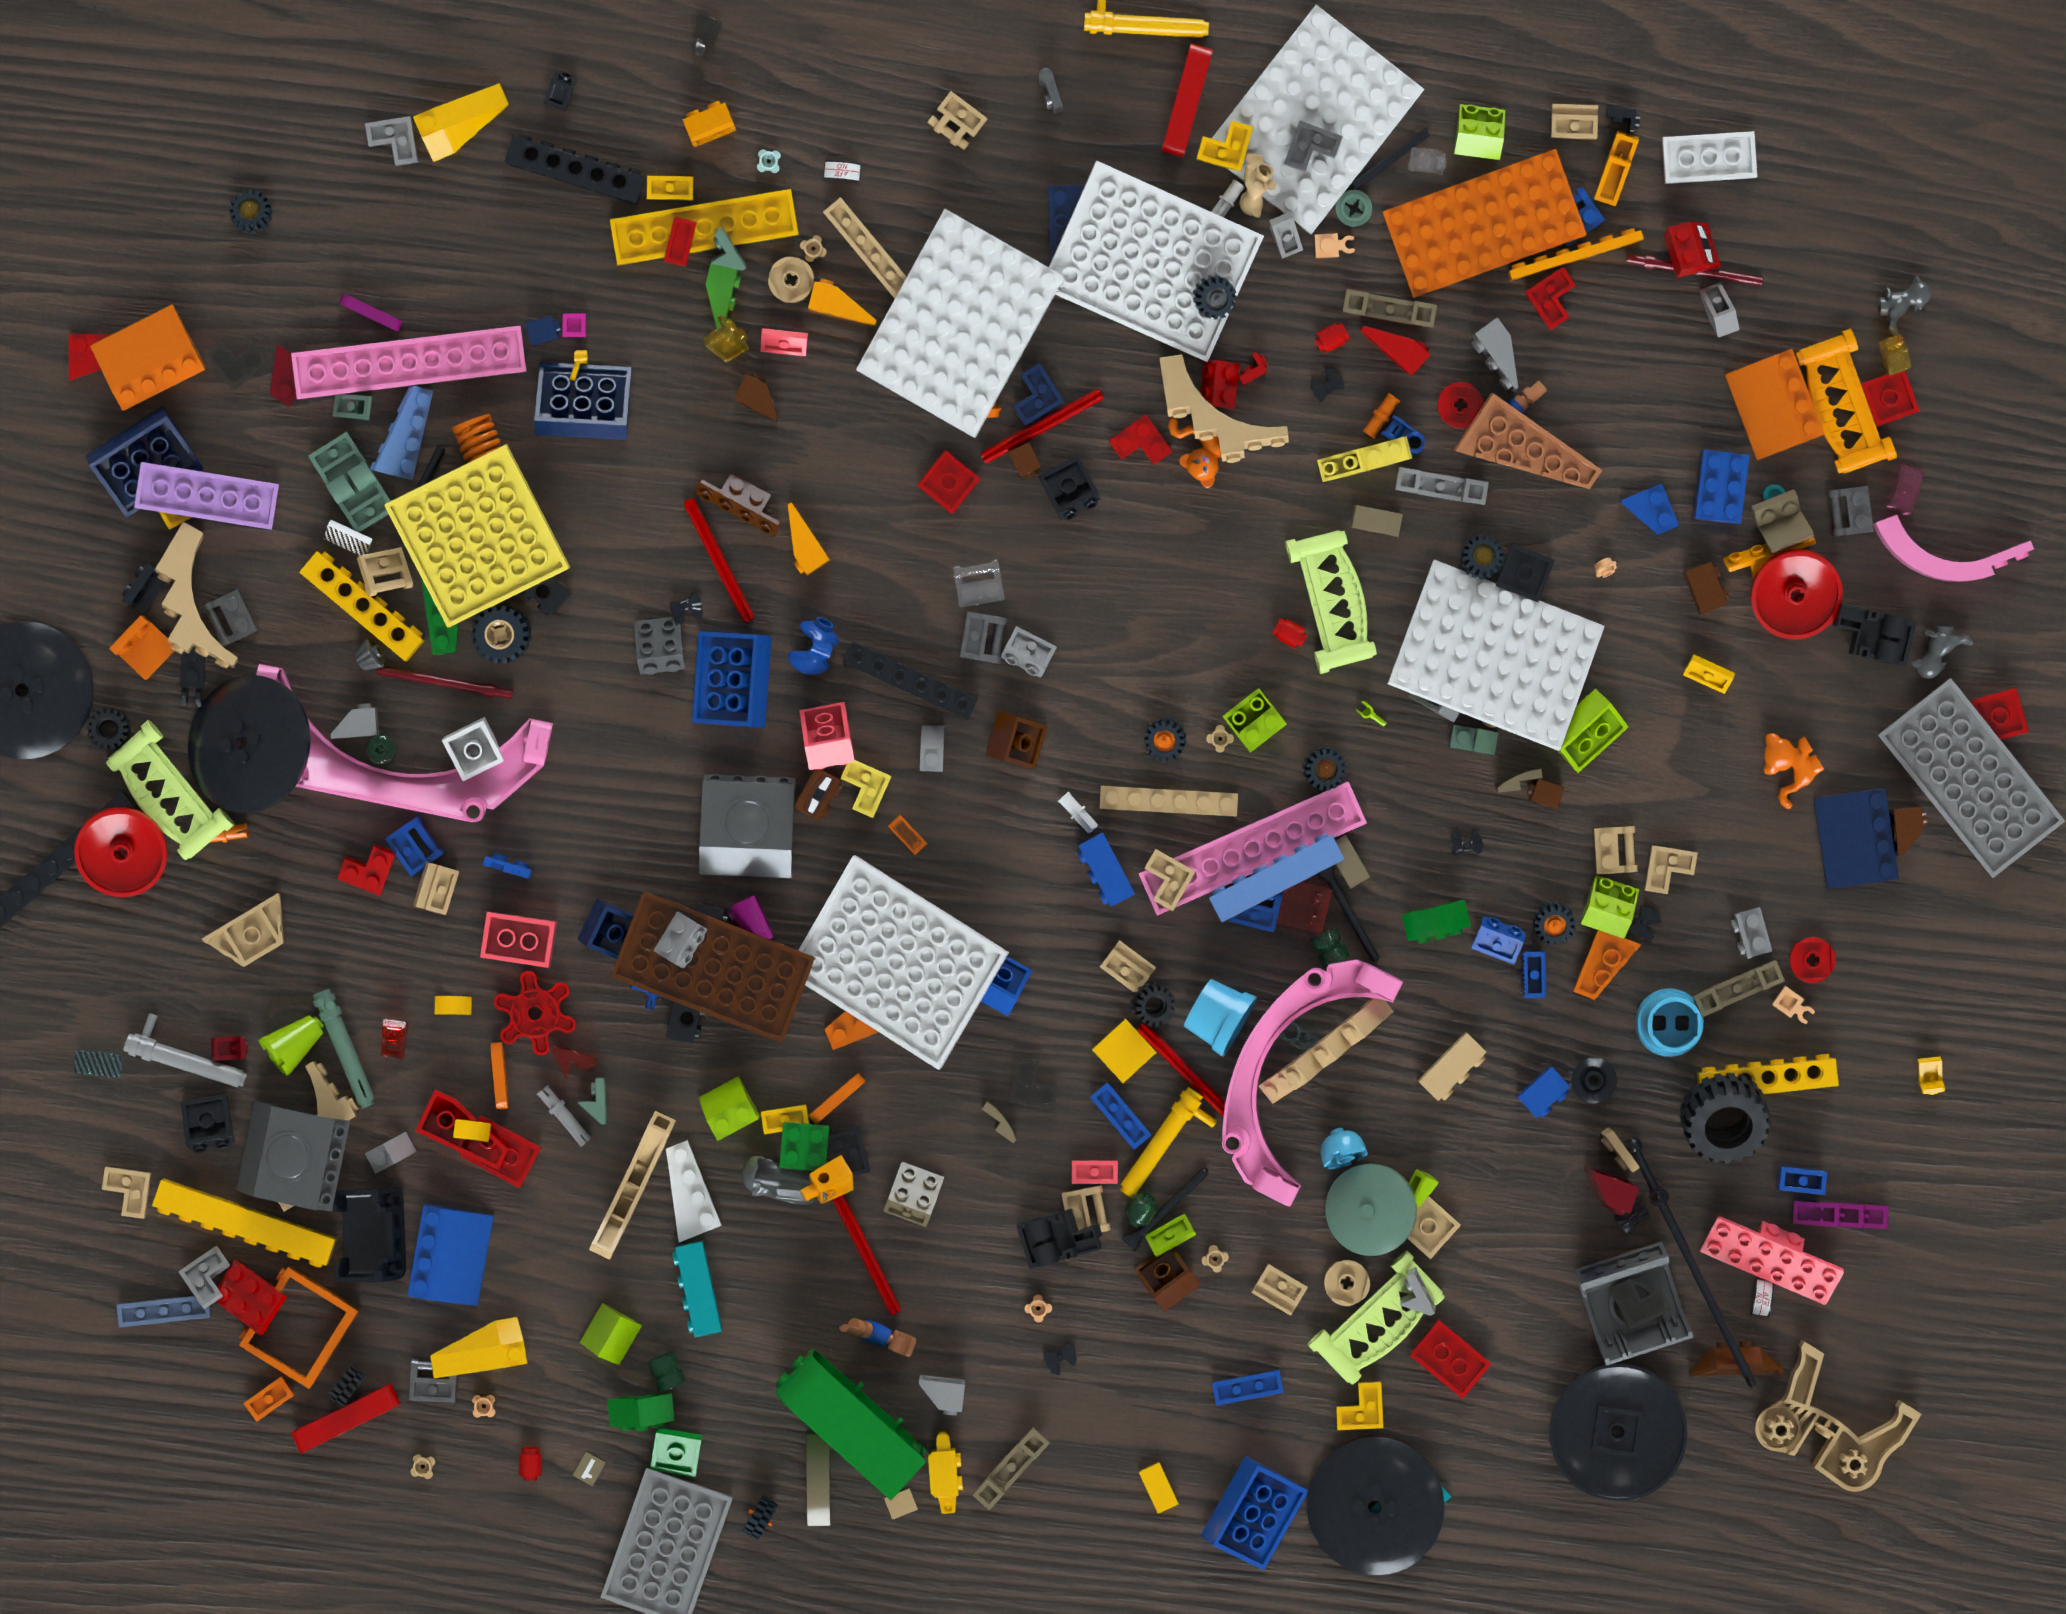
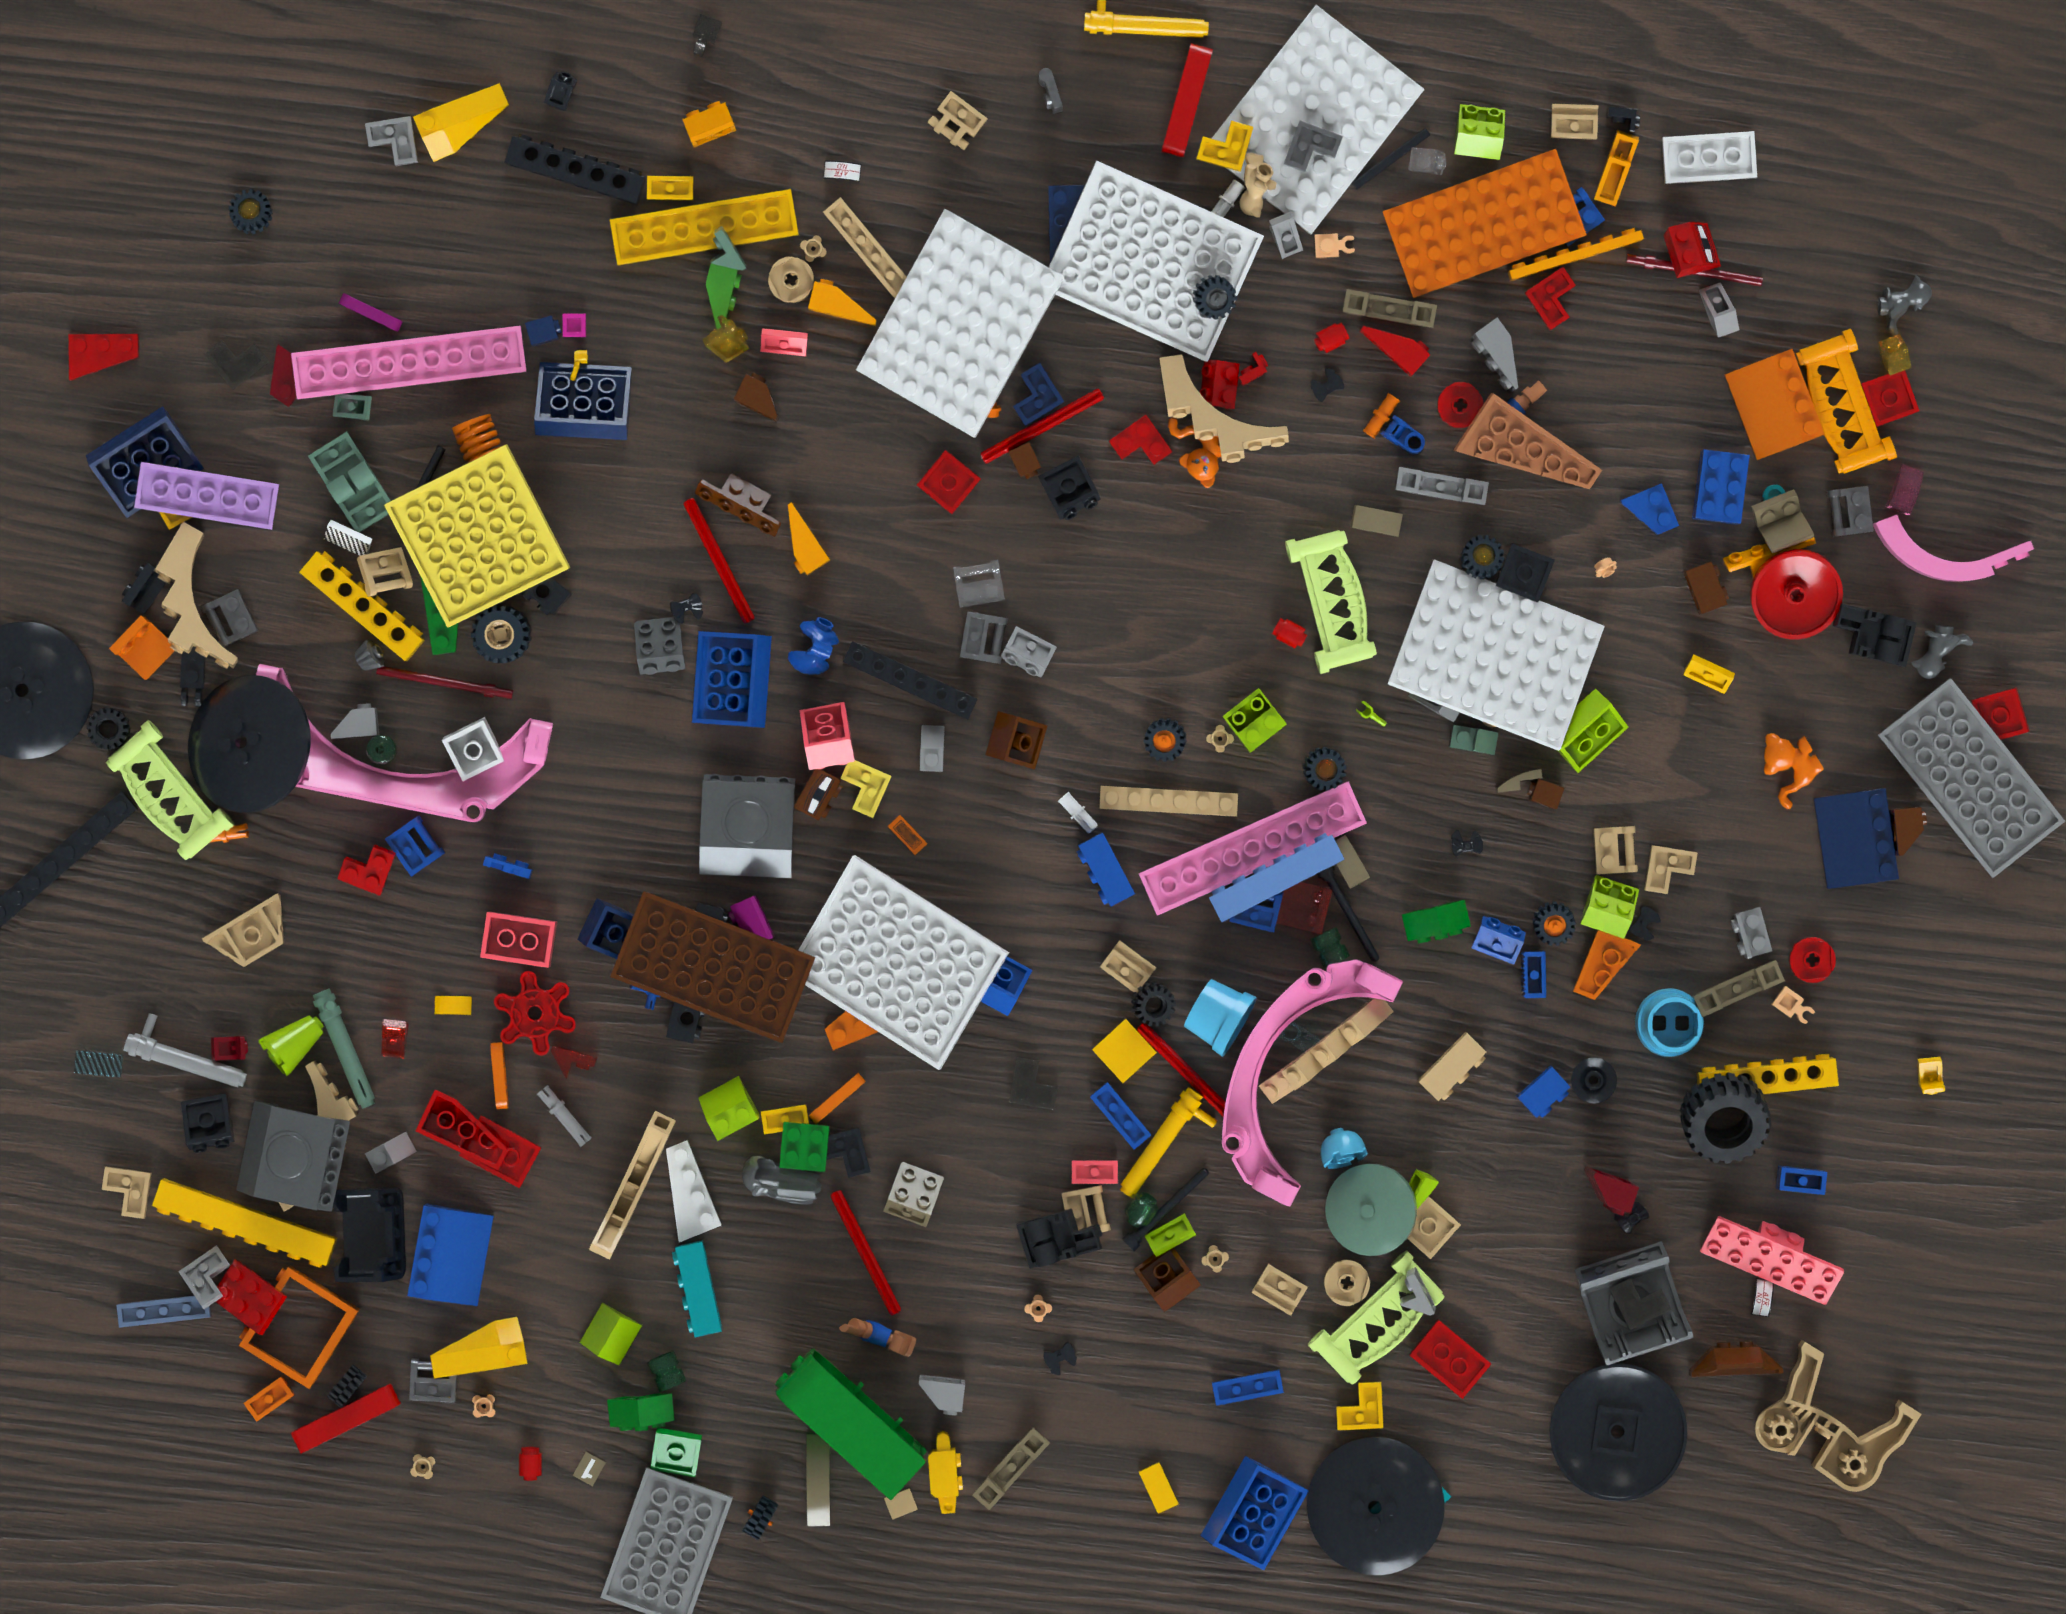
red dish [74,807,168,897] -> none
orange slope [90,304,205,411] -> none
medium blue wing [369,385,433,480] -> none
tan plate [413,862,459,915] -> none
yellow sticker [453,1119,491,1142] -> none
sand green slope [578,1077,607,1124] -> none
light grey bracket [654,911,707,968] -> none
red tile [663,216,697,267] -> none
light aqua plate [757,149,781,173] -> none
light orange torso [800,1155,853,1204] -> none
dark tan slope [982,1101,1016,1144] -> none
tan plate [1144,849,1196,911] -> none
light yellow slope [1317,436,1412,482] -> none
sand green gear [1335,190,1372,227] -> none
tan plate [1601,1128,1640,1173] -> none
black bar [1624,1137,1757,1388] -> none
magenta slope [1793,1201,1889,1229] -> none

